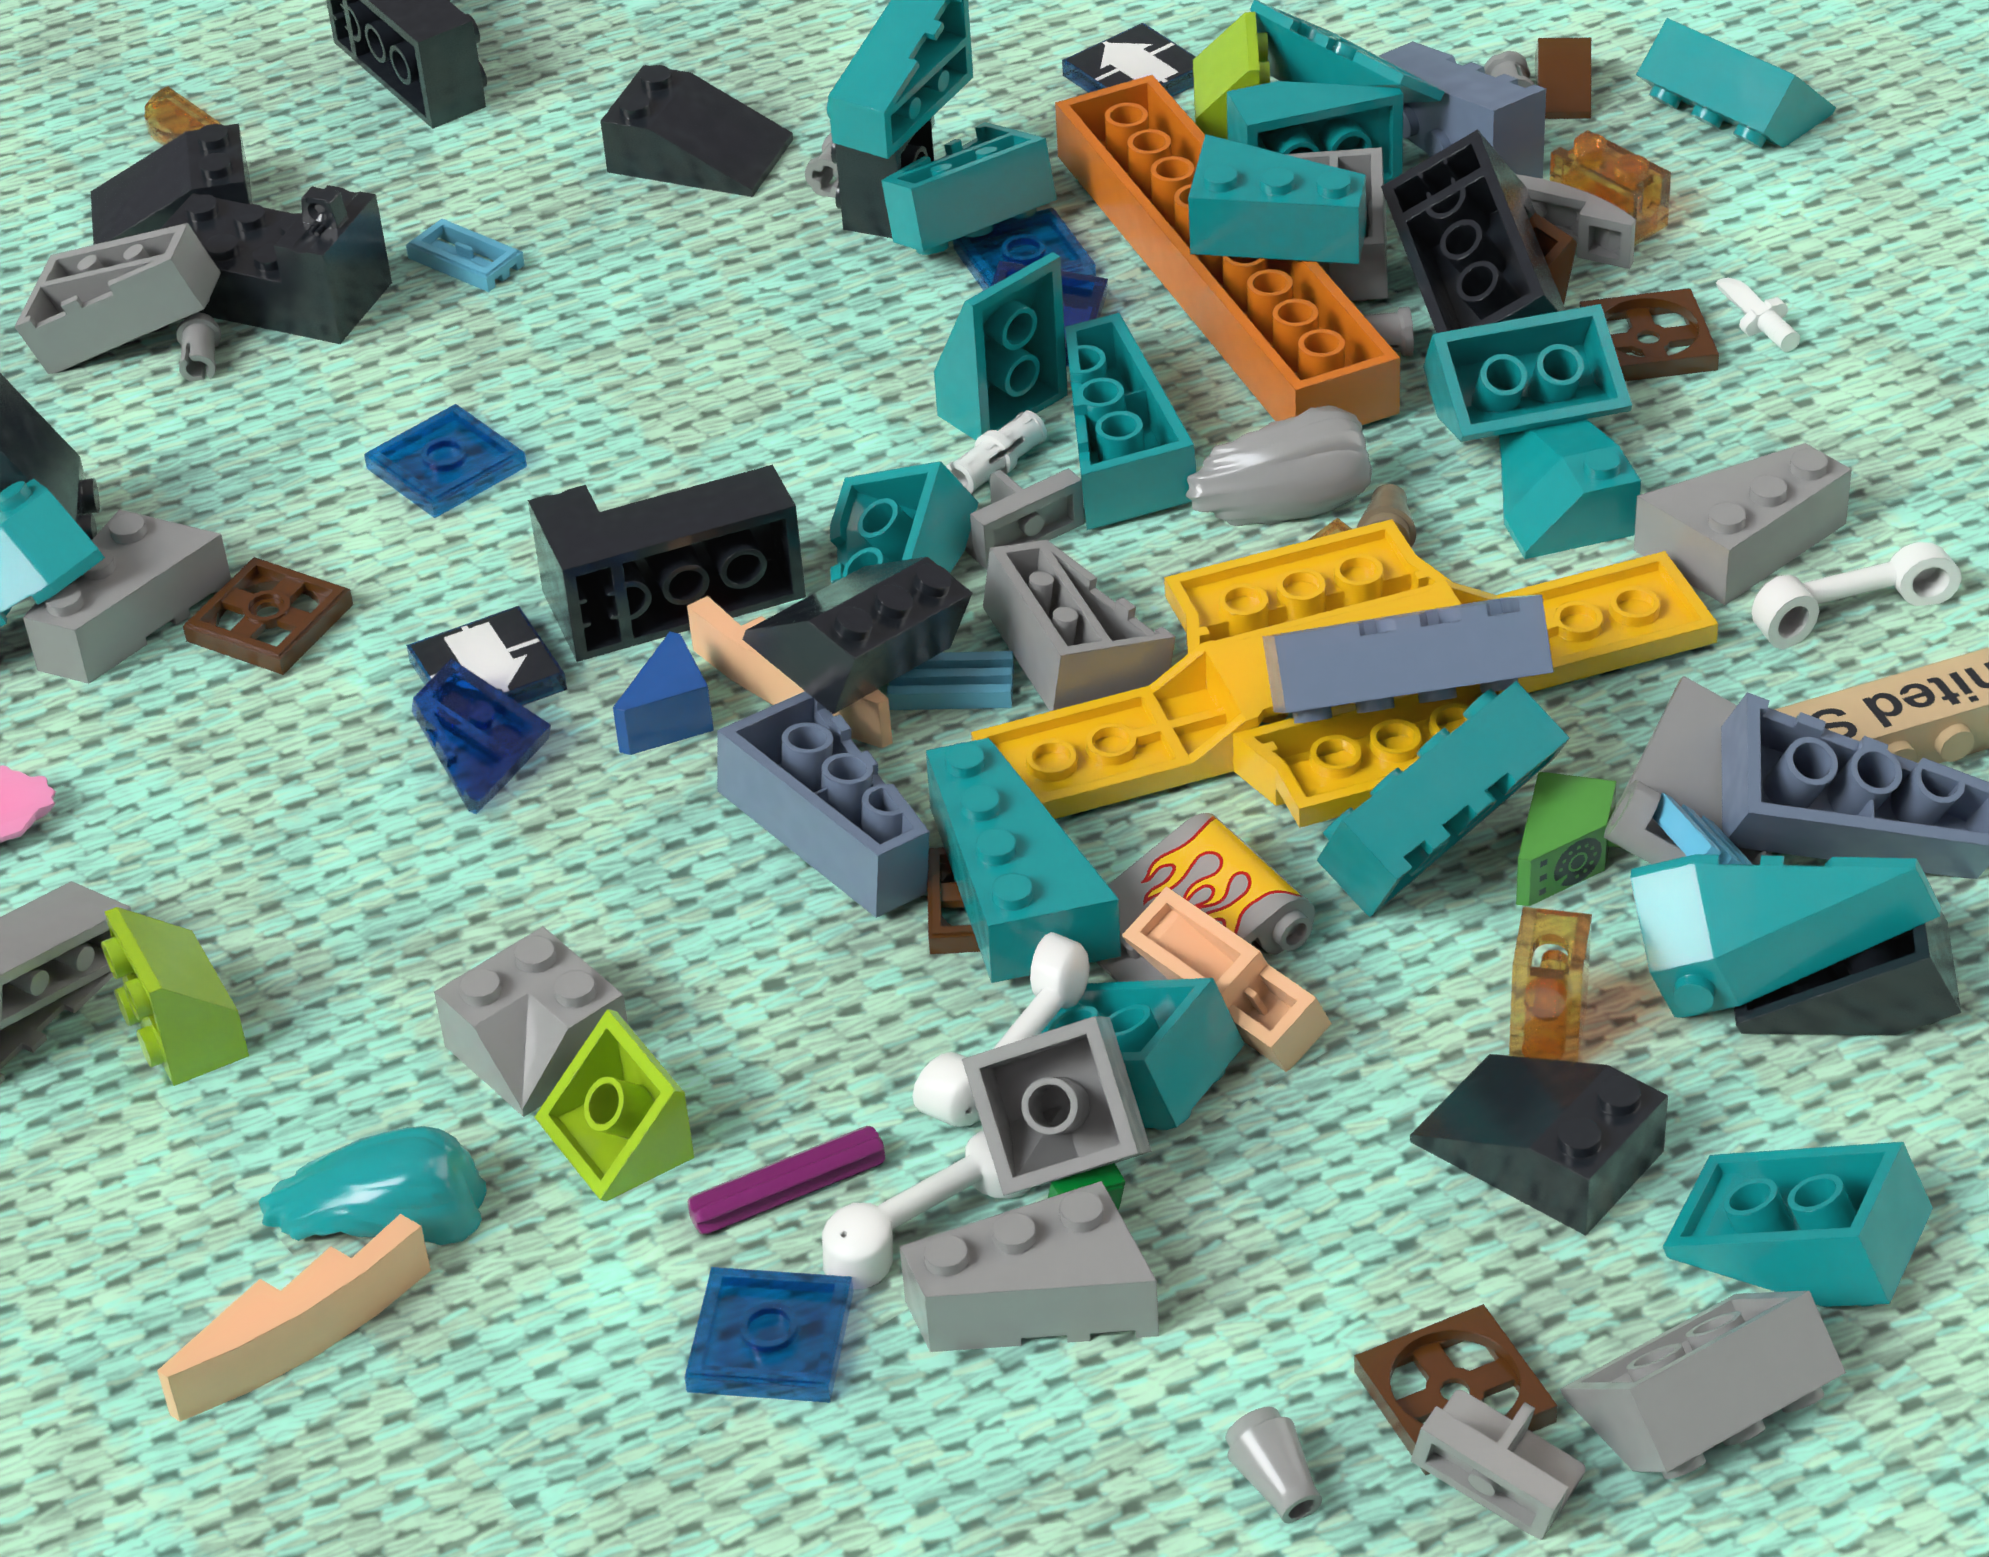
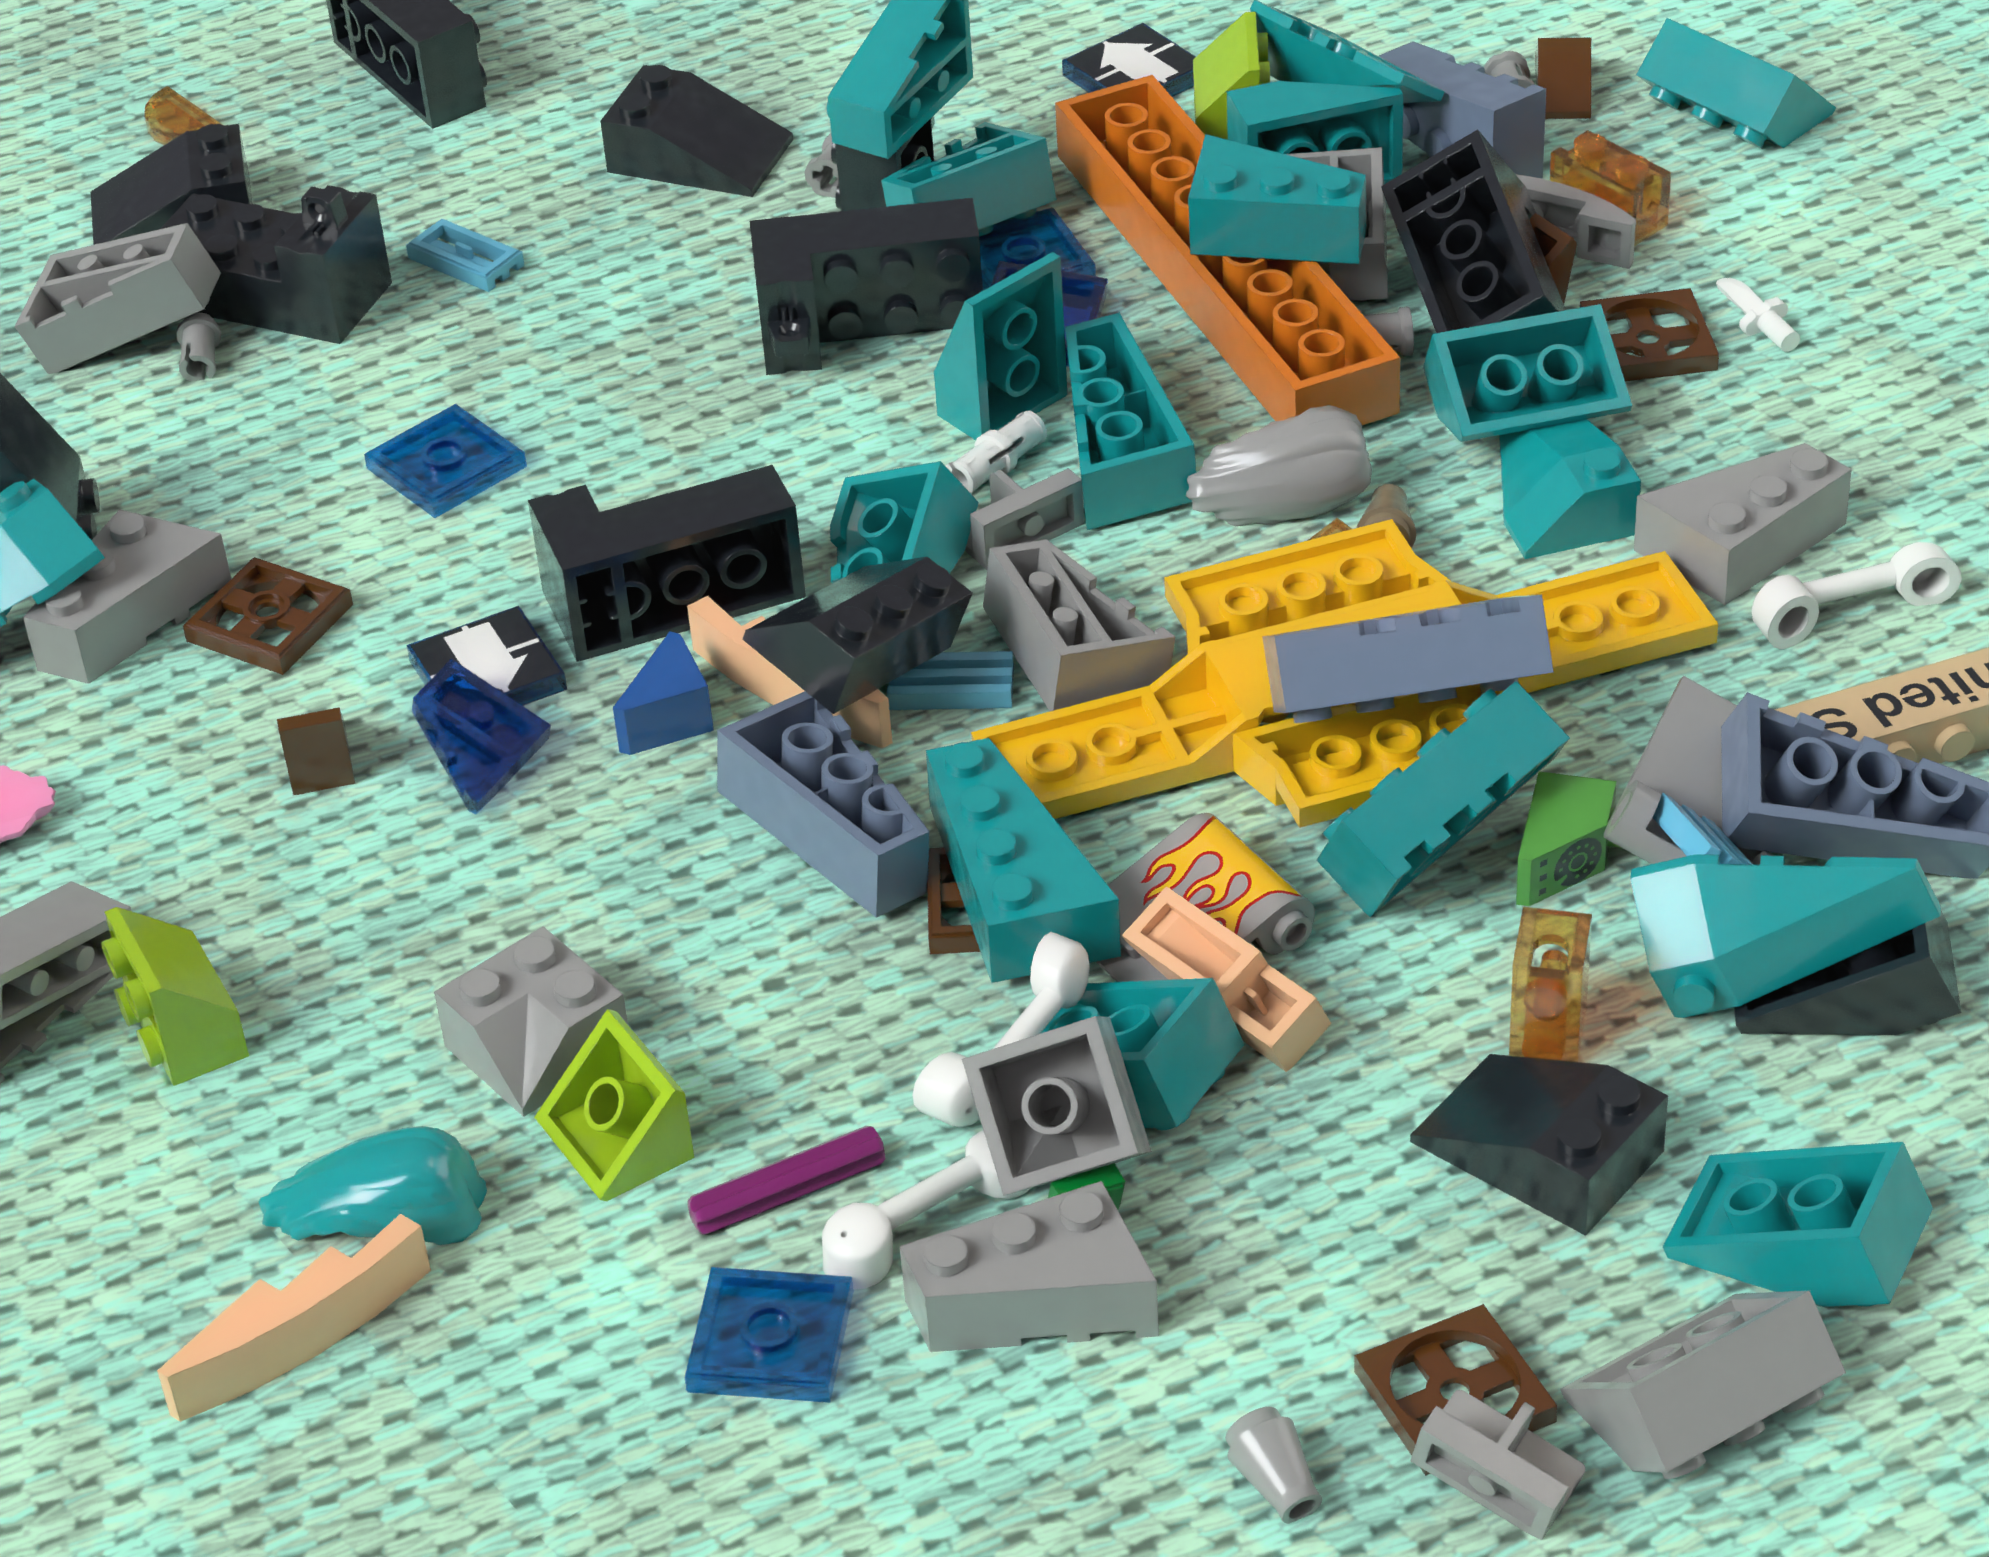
none -> reddish brown slope [277,707,355,796]
none -> black hinge [749,198,983,375]

